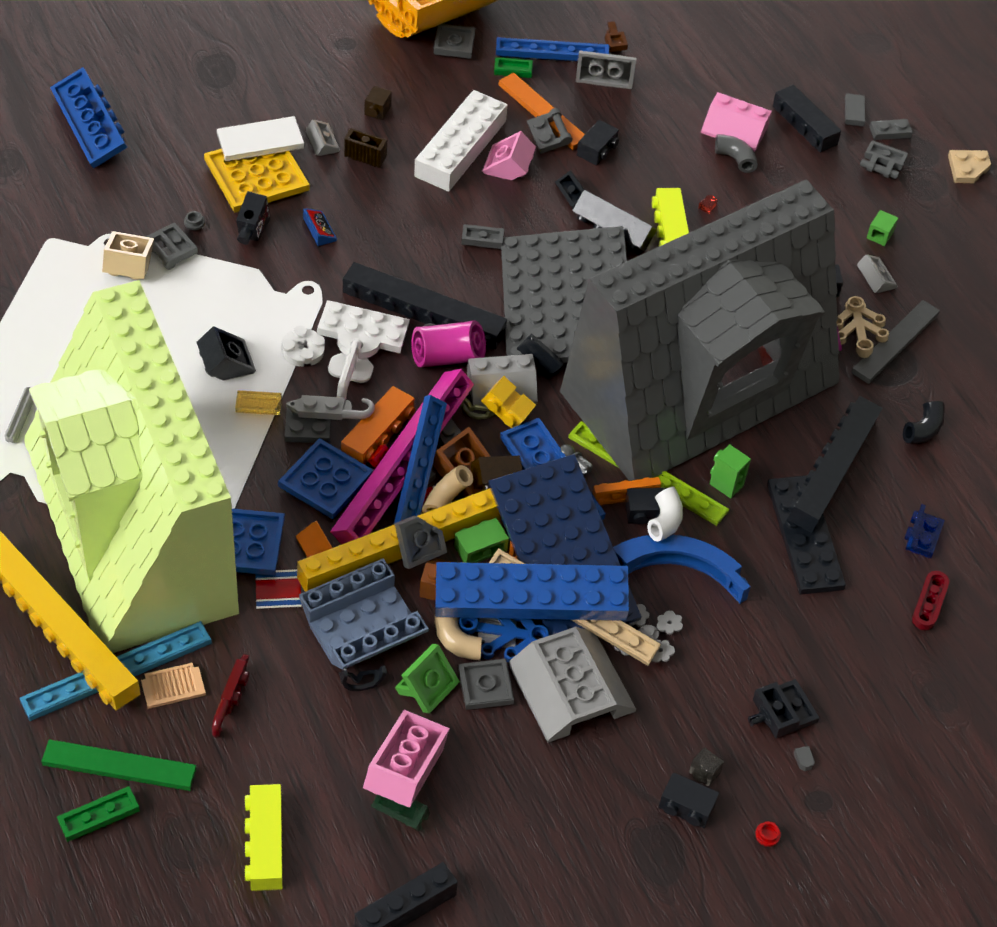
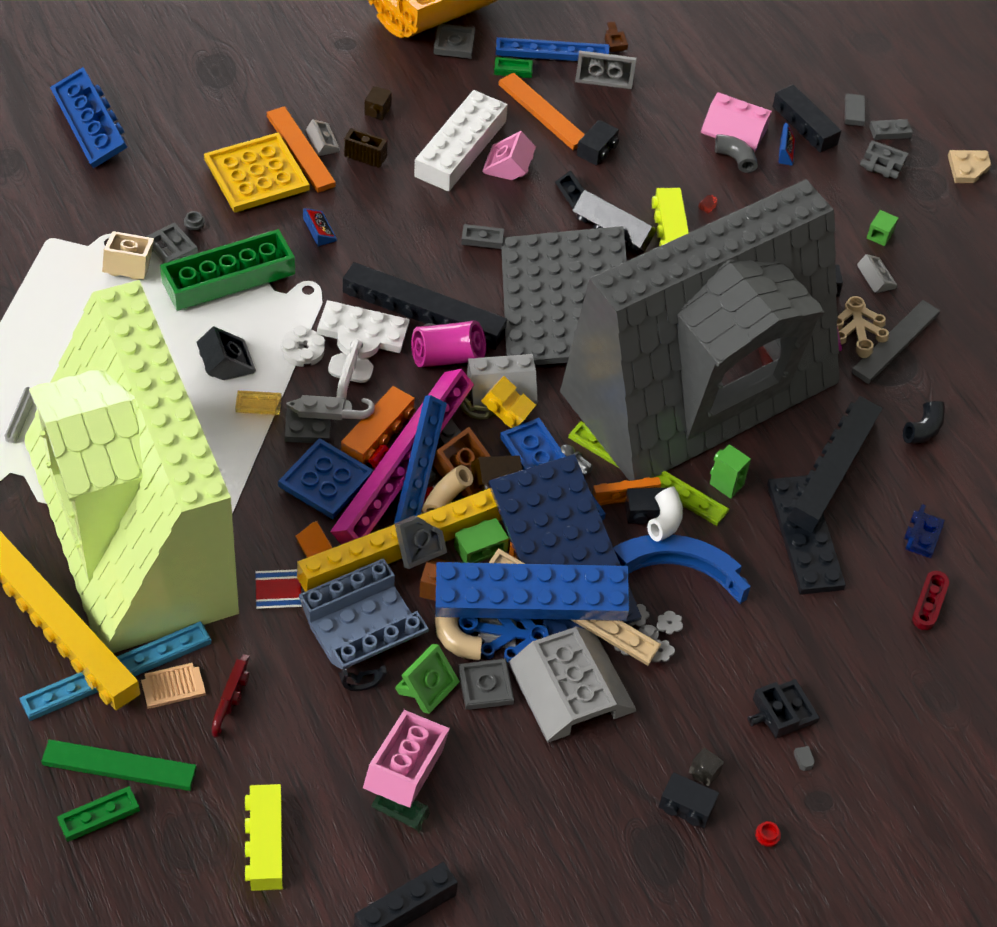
white tile [217,116,304,161] -> none
blue plate [232,509,285,576] -> none
black torso [236,191,270,245] -> none
black slope [517,333,563,377] -> none
dark grey plate [527,108,572,154] -> none
none -> green brick [160,229,295,311]
none -> orange tile [267,106,336,193]
none -> blue slope [778,123,795,165]

